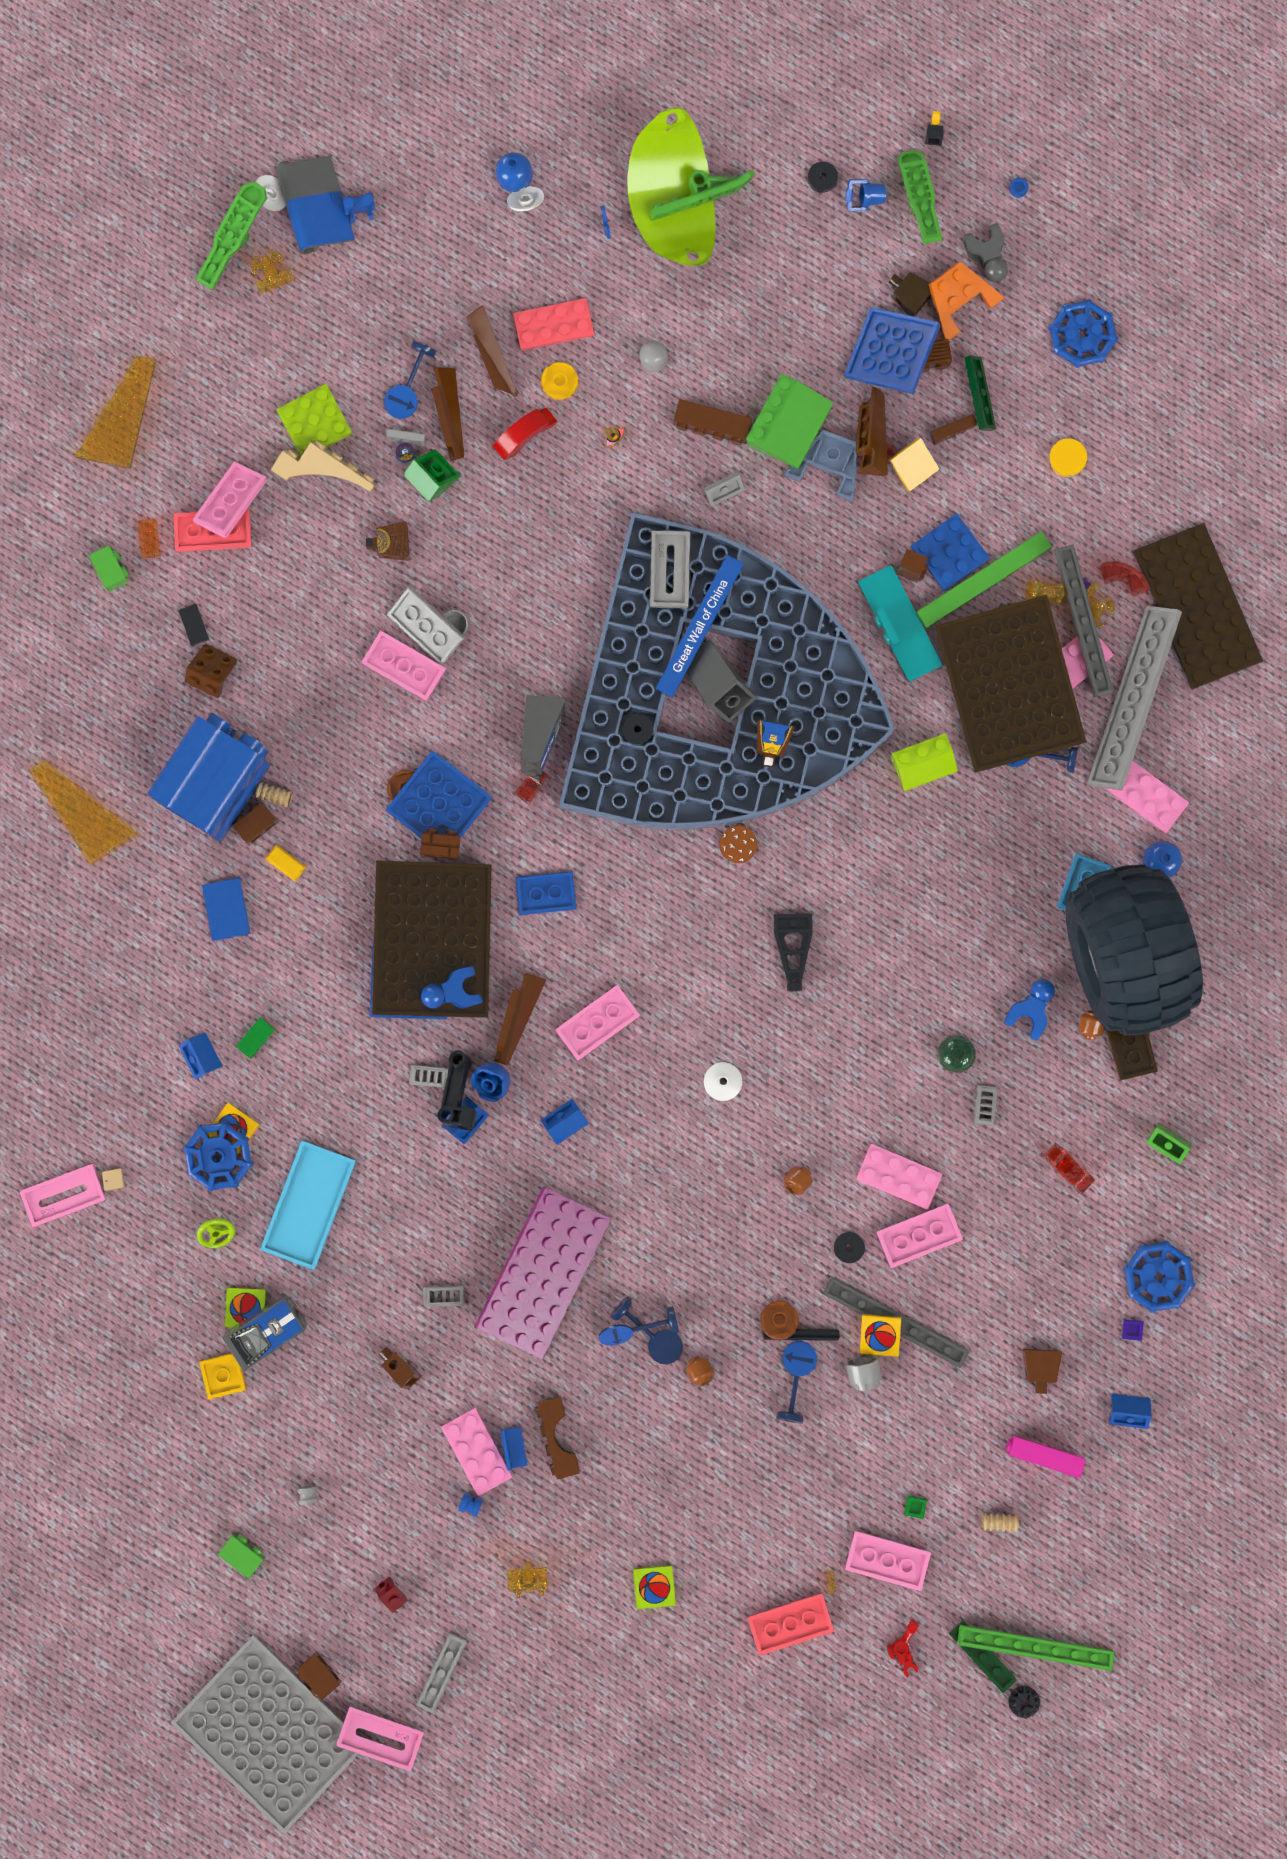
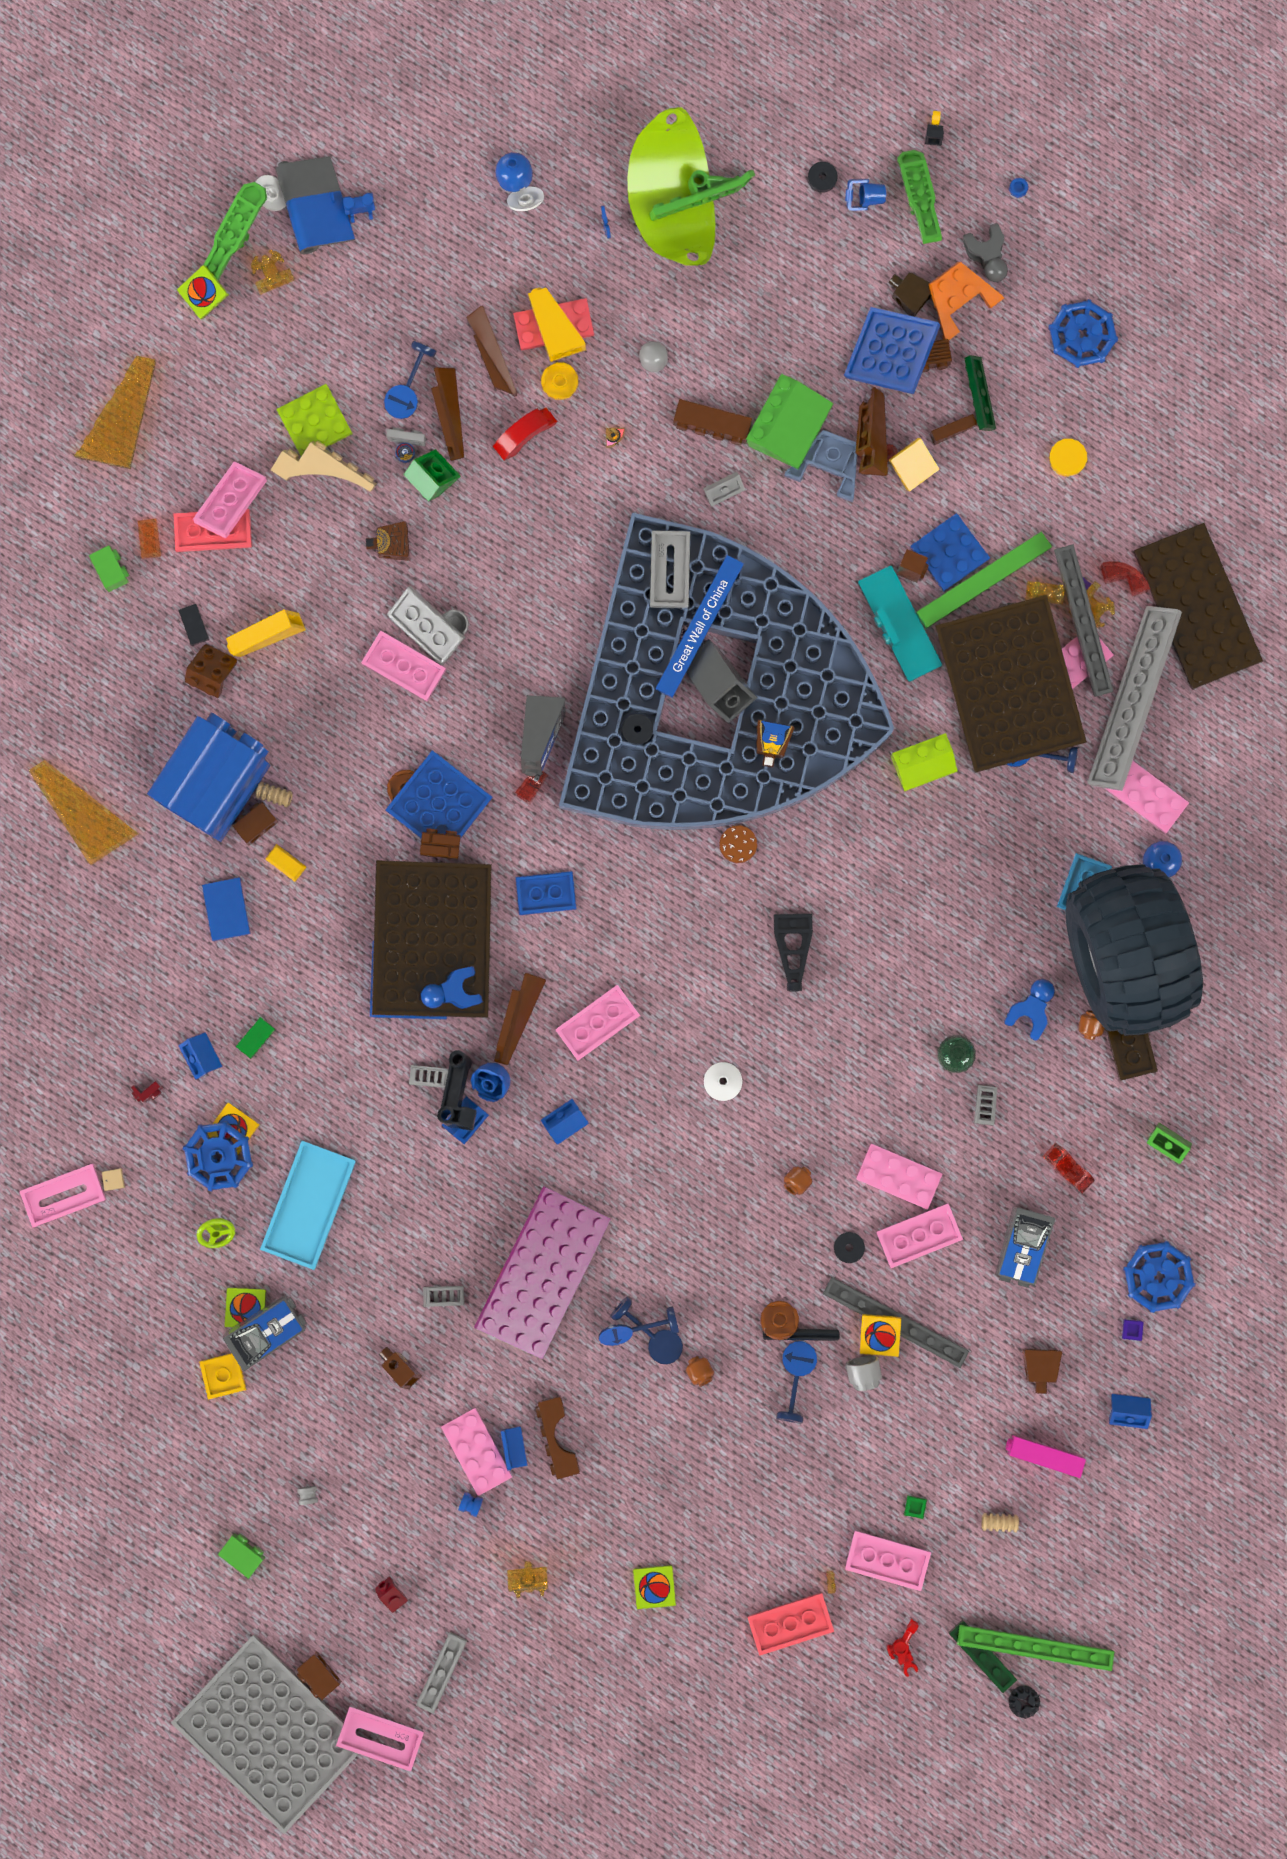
none -> dark red bracket [131,1081,164,1103]
none -> tile [177,265,229,319]
none -> yellow slope [226,609,306,657]
none -> yellow slope [528,287,586,362]
none -> slope [995,1207,1055,1288]

